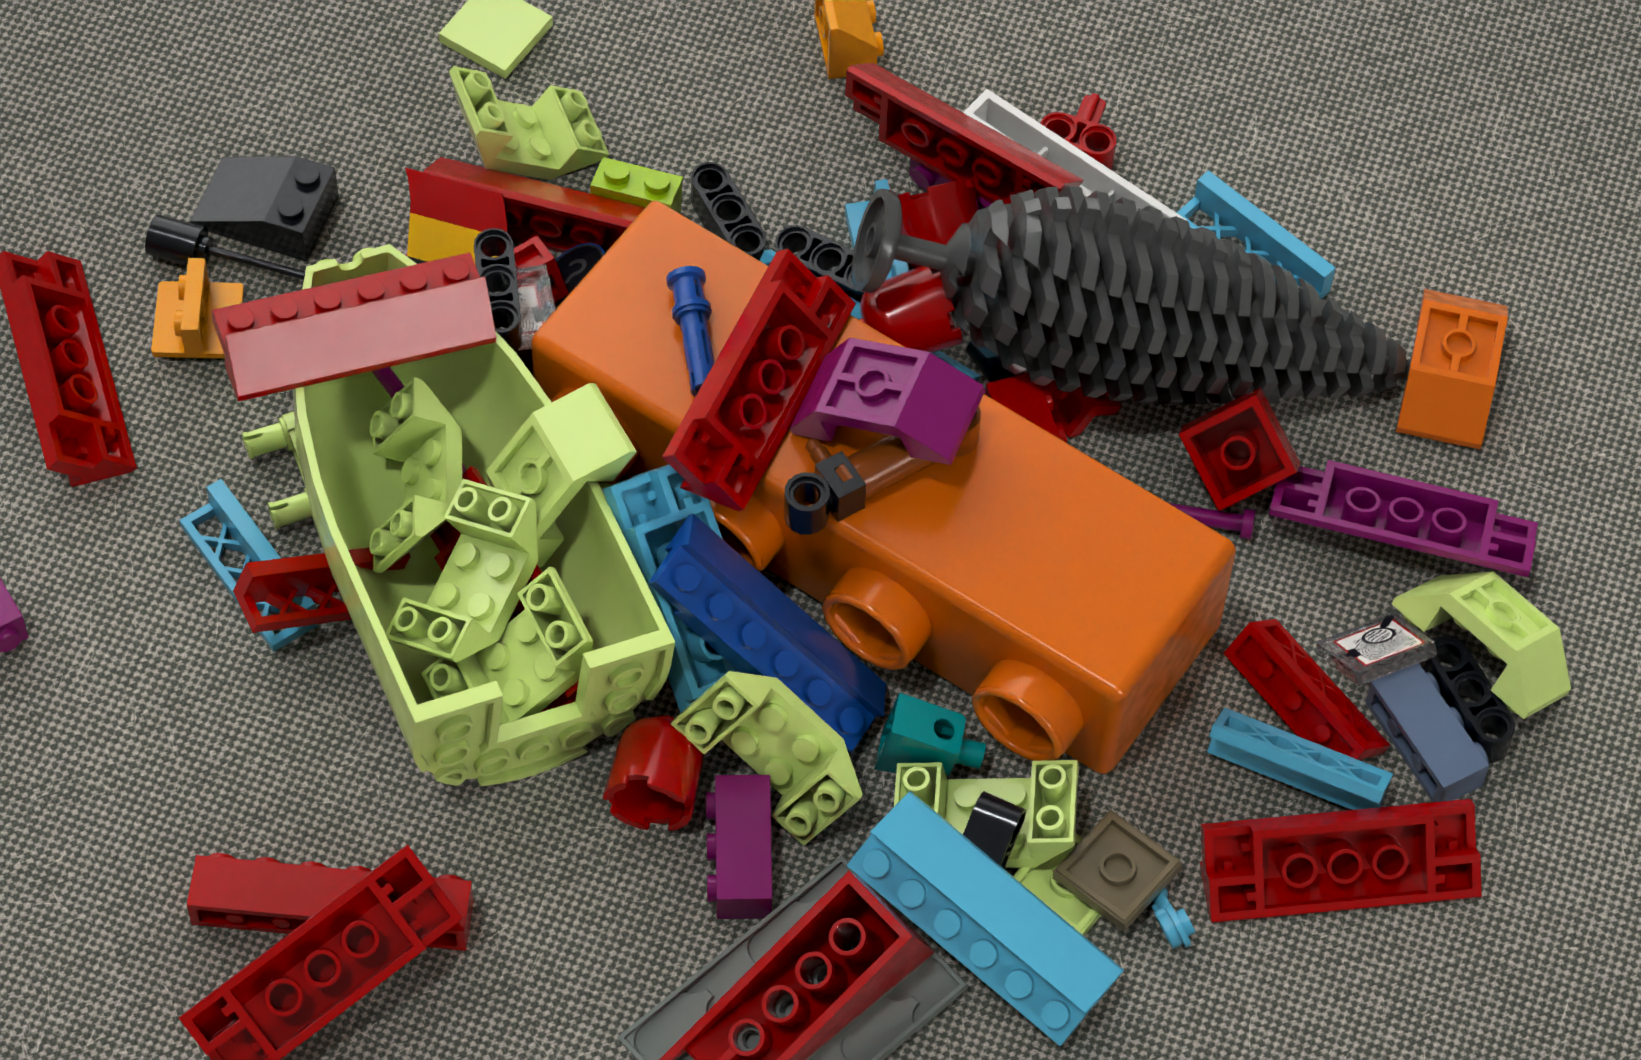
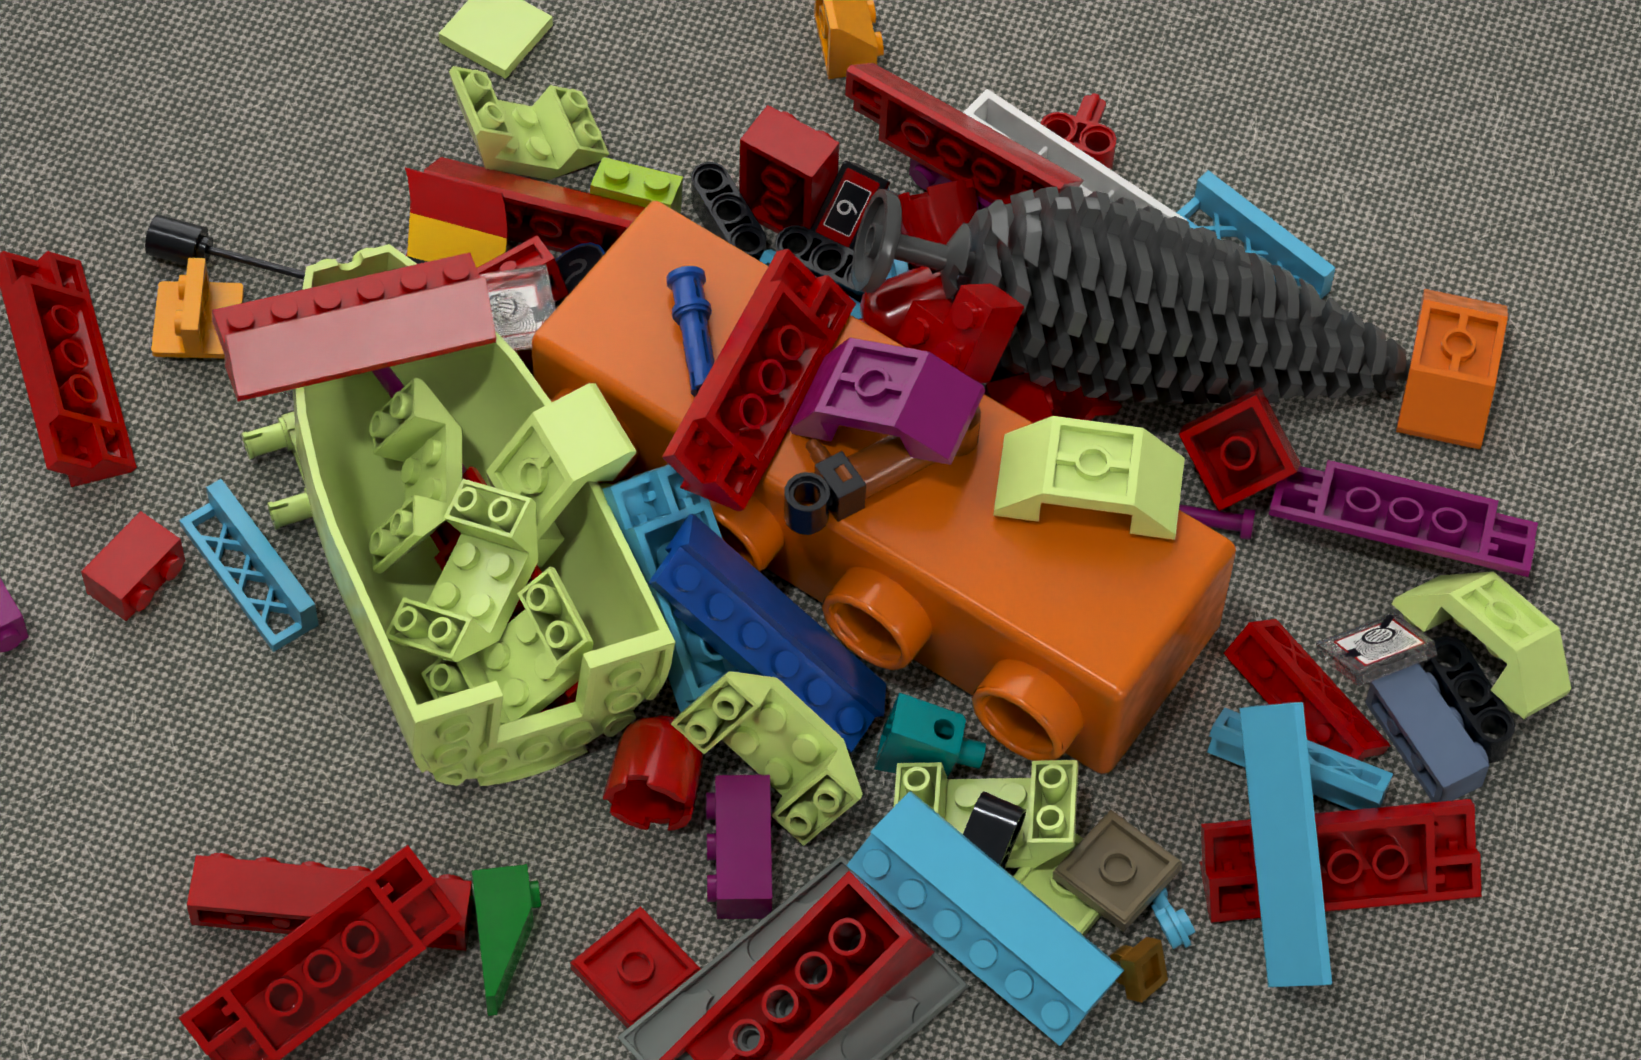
black slope [189,156,339,262] -> none
red fence [233,547,411,633] -> none
black beam [474,228,522,352] -> none
none -> red brick [81,511,185,621]
none -> green slope [472,864,541,1016]
none -> red tile [570,906,701,1029]
none -> red brick [739,105,839,234]
none -> slope [810,160,891,250]
none -> red brick [896,283,1025,383]
none -> yellowish green slope [993,416,1185,540]
none -> pearl gold tile [1110,937,1168,1003]
none -> medium azure slope [1239,702,1332,987]

